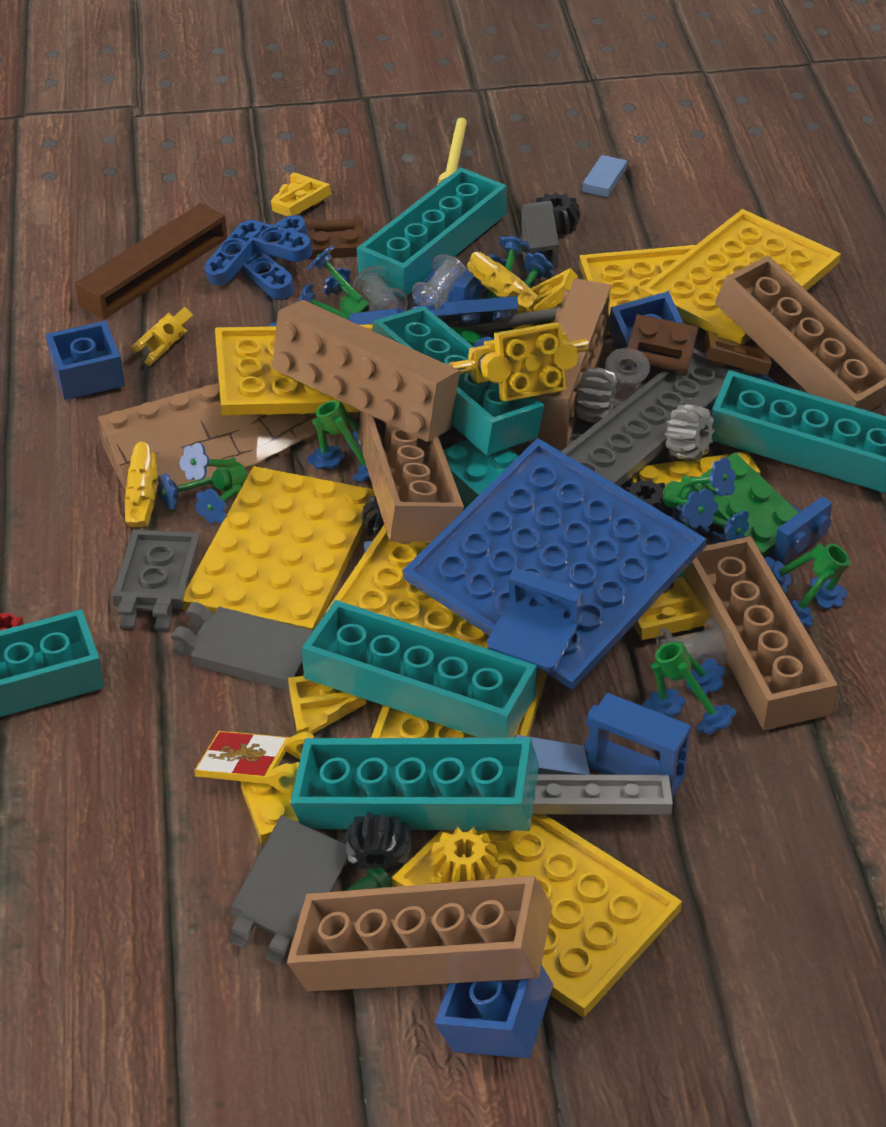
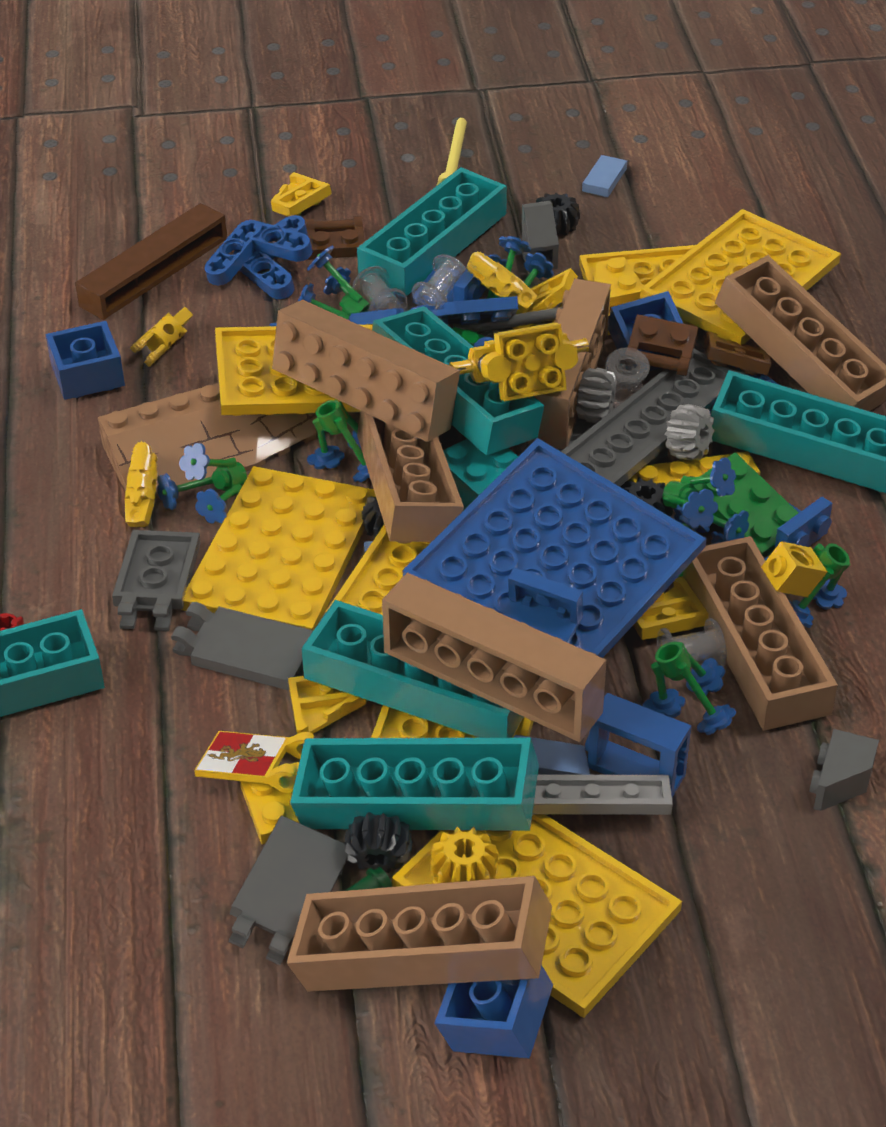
none -> medium nougat brick [382,572,606,742]
none -> yellow wing [594,257,644,307]
none -> yellow brick [761,541,828,597]
none -> dark grey slope [809,729,879,811]

